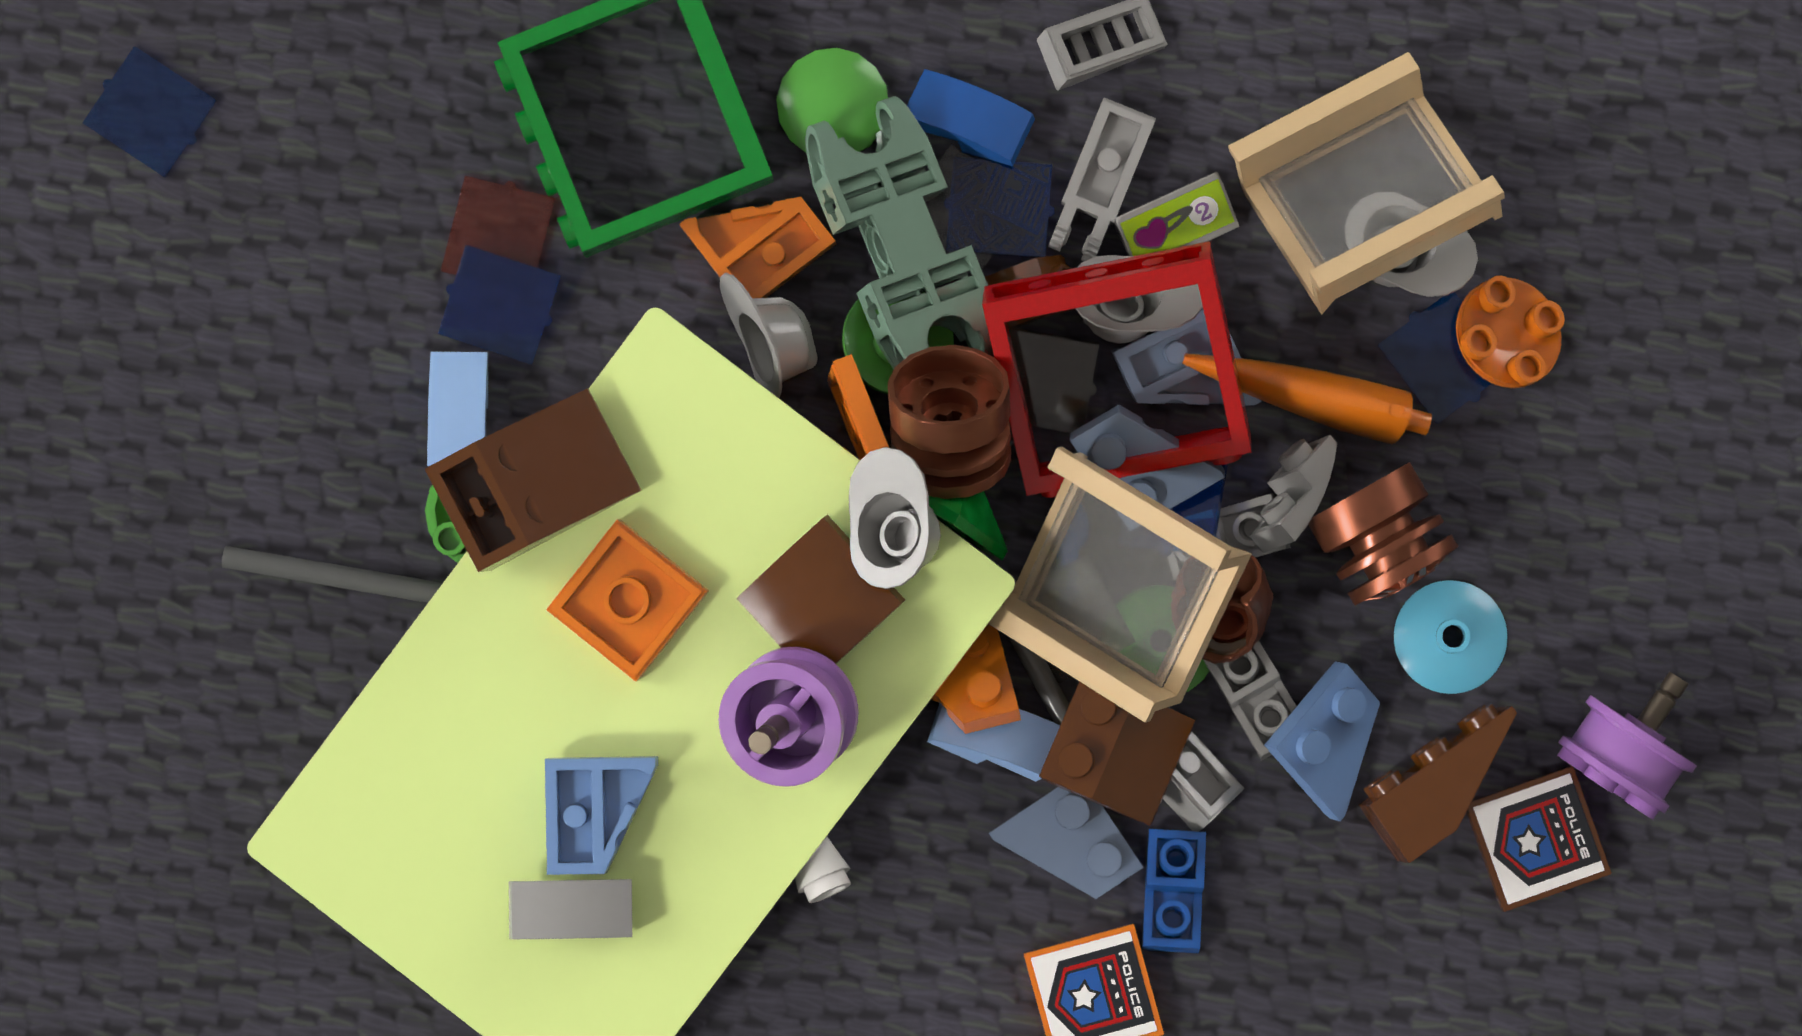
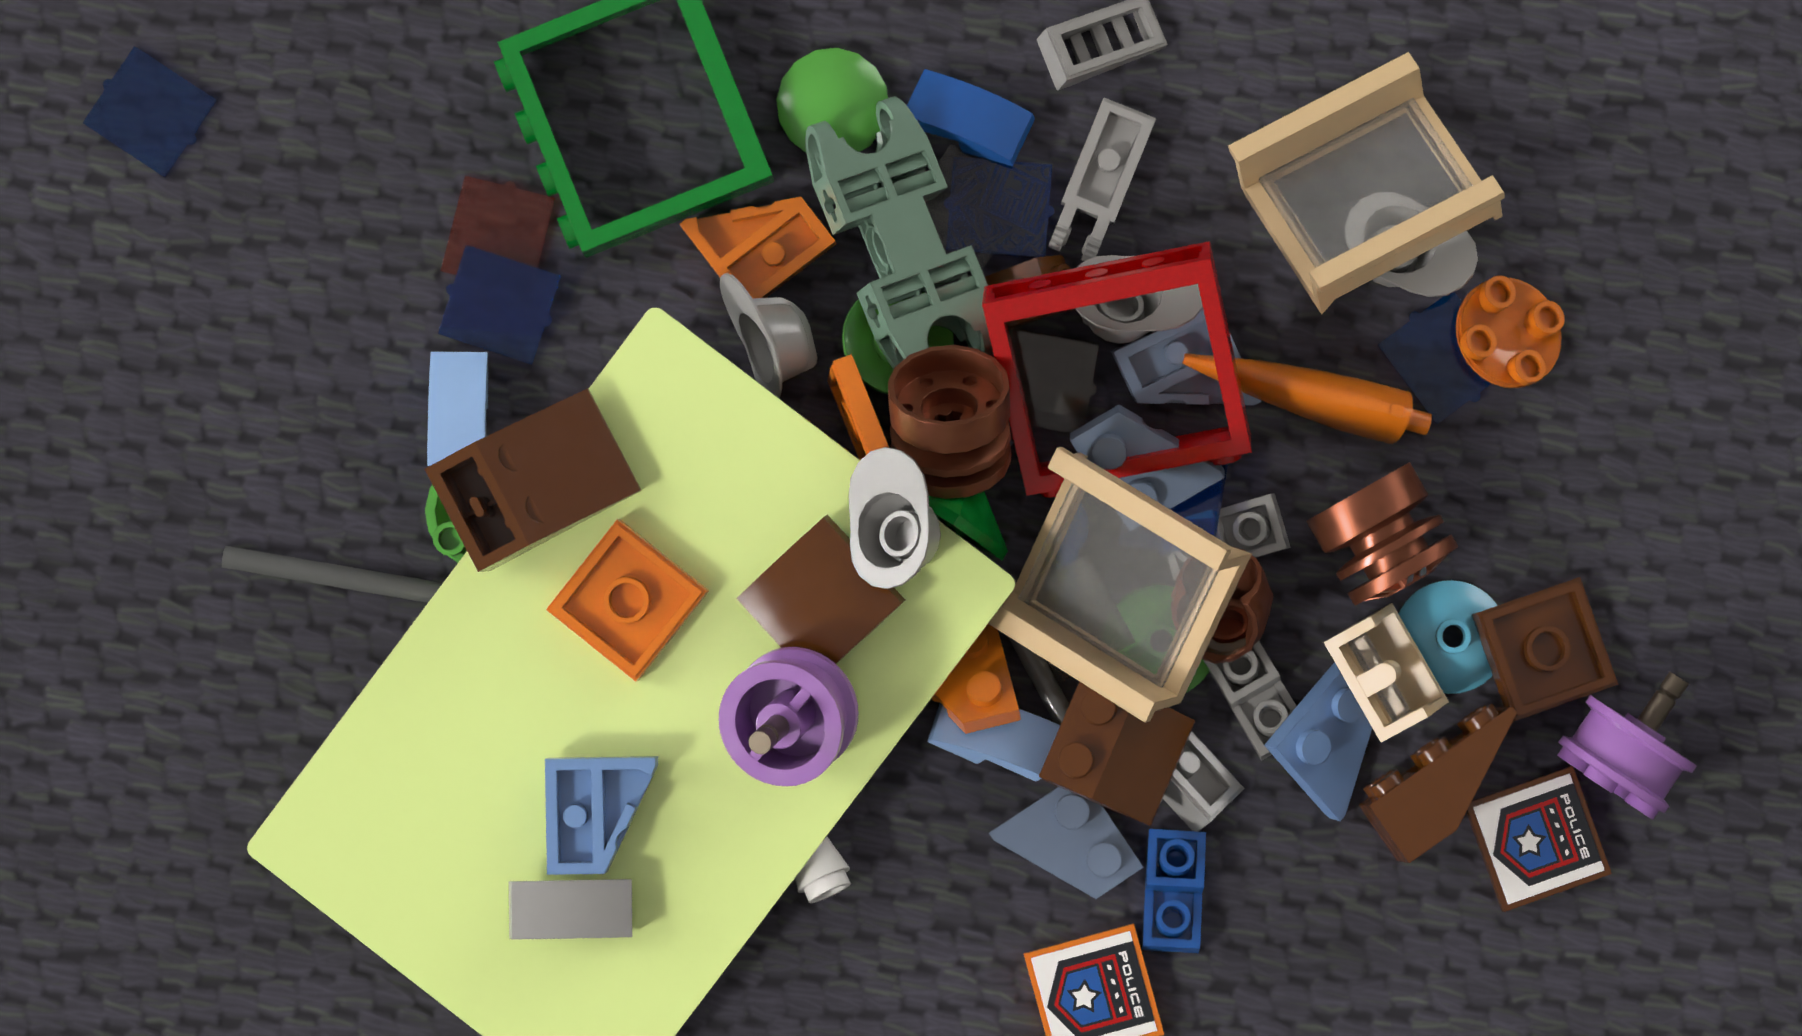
slope [1114,172,1240,256] -> none
light grey slope [1250,435,1337,553] -> none
none -> tan window [1324,603,1449,742]
none -> reddish brown tile [1472,577,1618,721]

